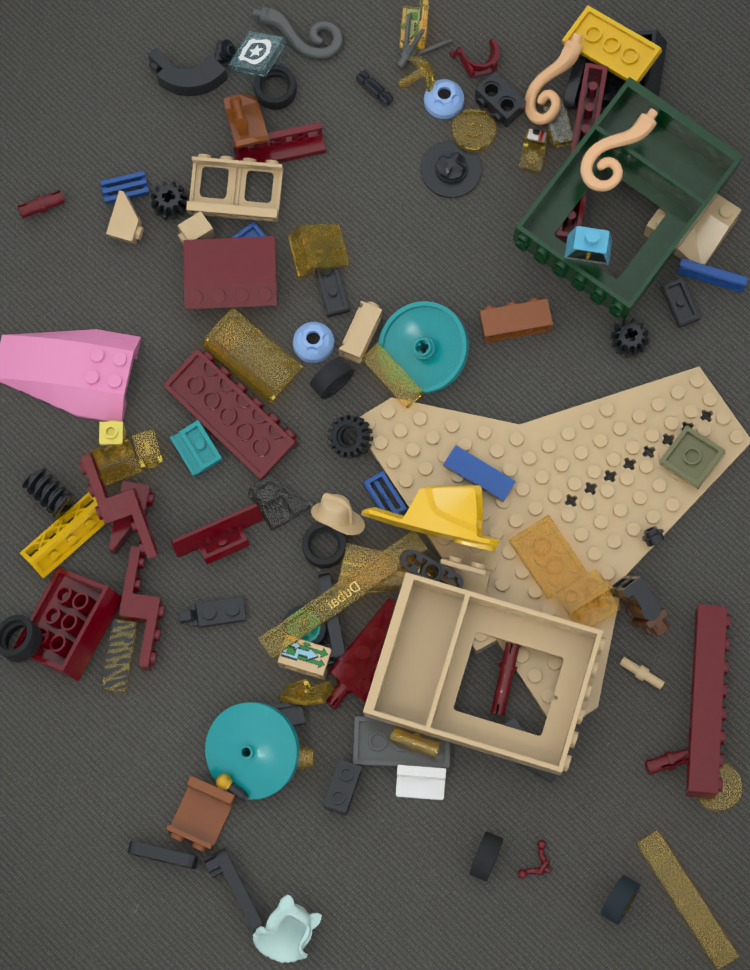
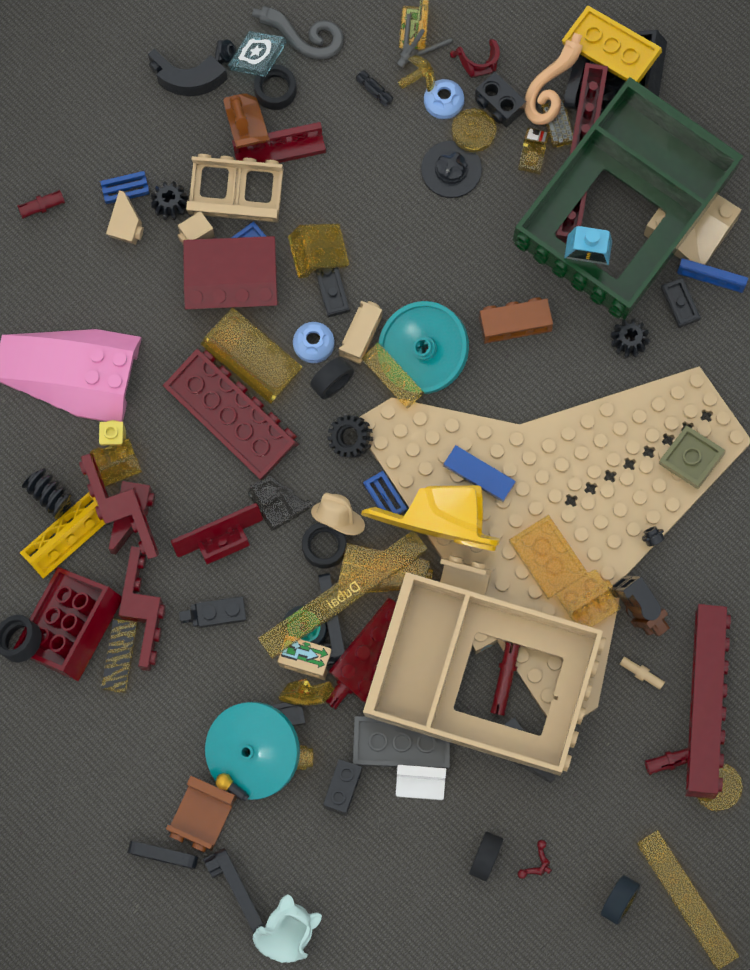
clear yellow brick [131,429,163,468] -> none
teal plate [170,420,223,477] -> none
clear yellow pin [390,726,440,758] -> none
black beam [399,549,463,589] -> none
light nougat plant [580,108,658,192] -> none

